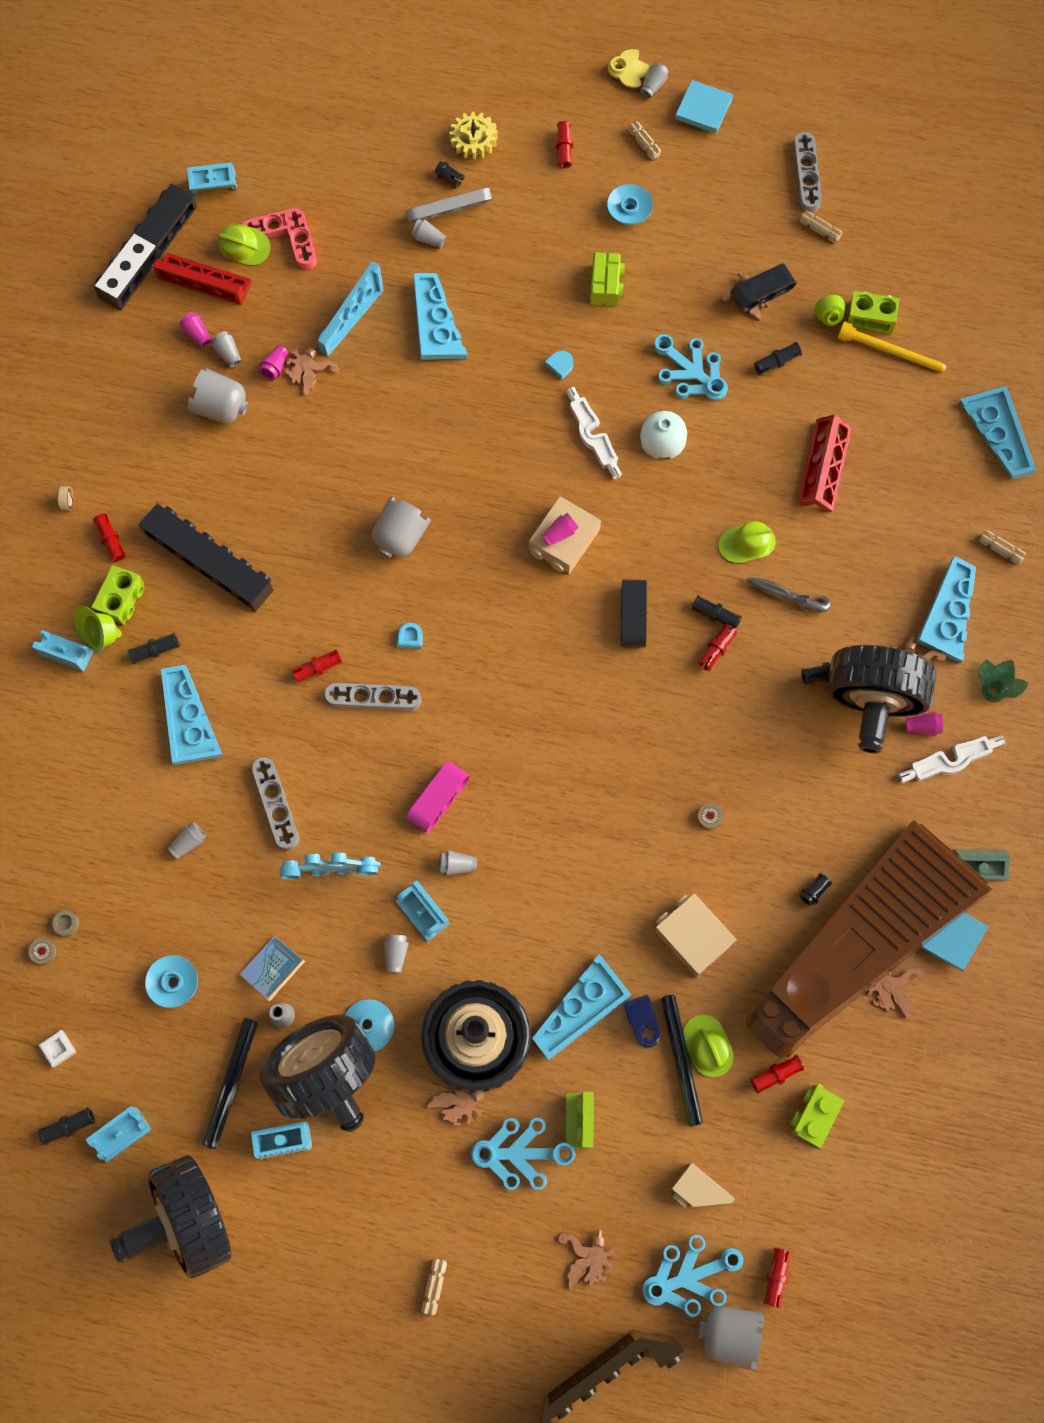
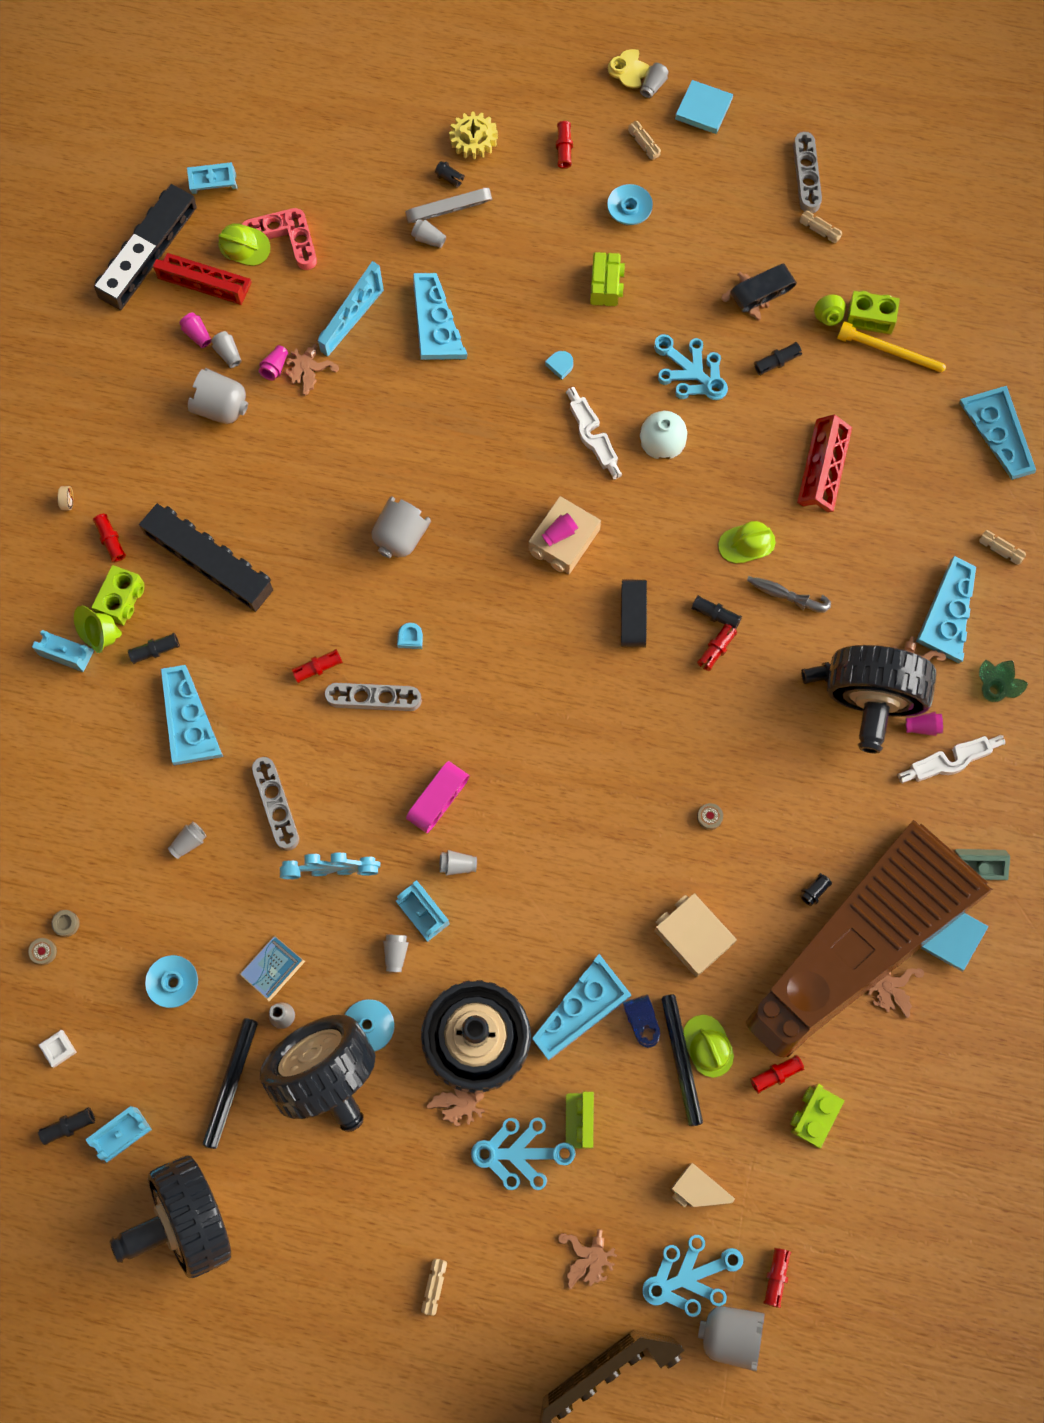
medium azure brick [251,1121,312,1160] -> none

